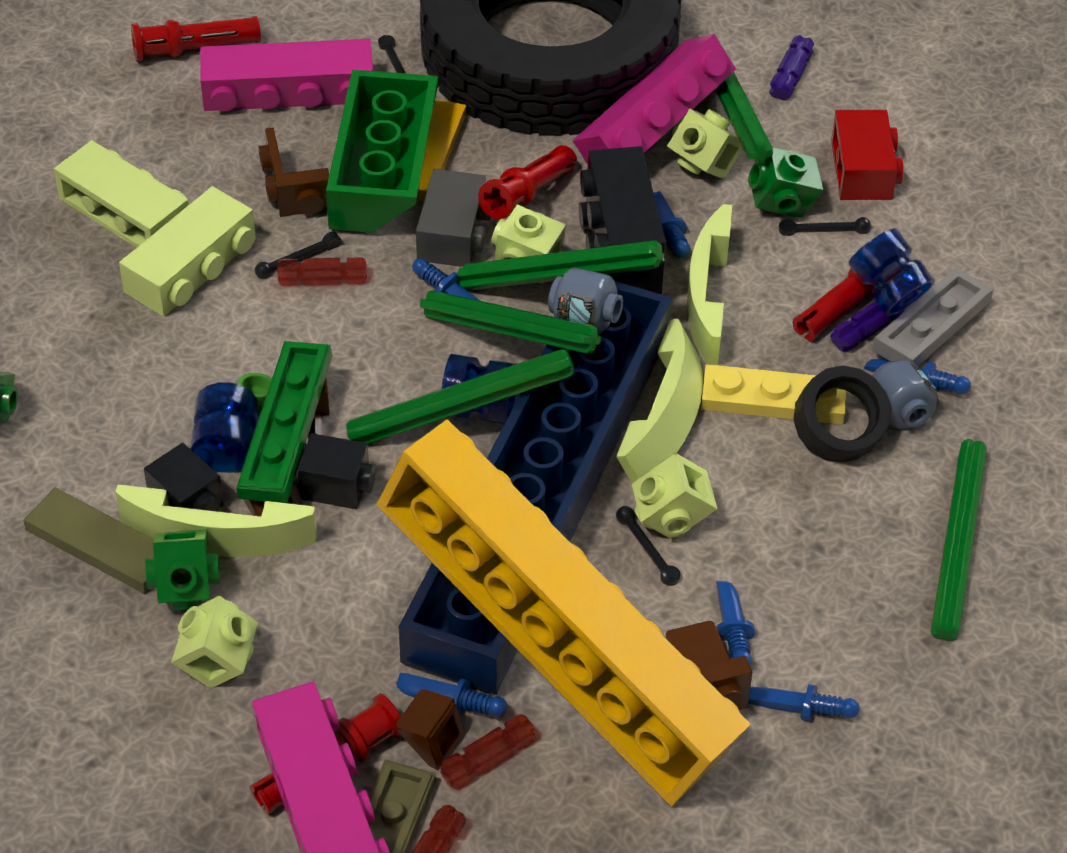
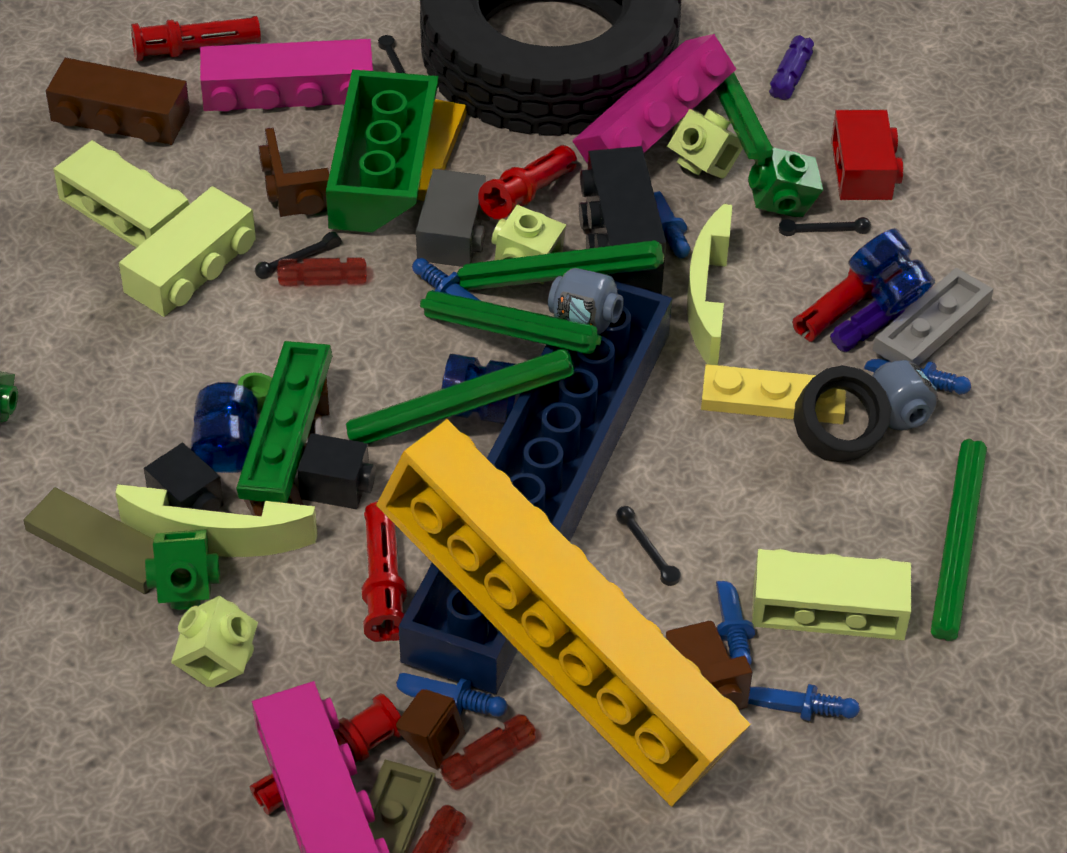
yellowish green slope [616,319,703,483] -> none
yellowish green brick [632,453,717,538] -> none
none -> reddish brown brick [46,57,190,145]
none -> red pin [362,501,407,642]
none -> yellowish green brick [752,549,911,640]

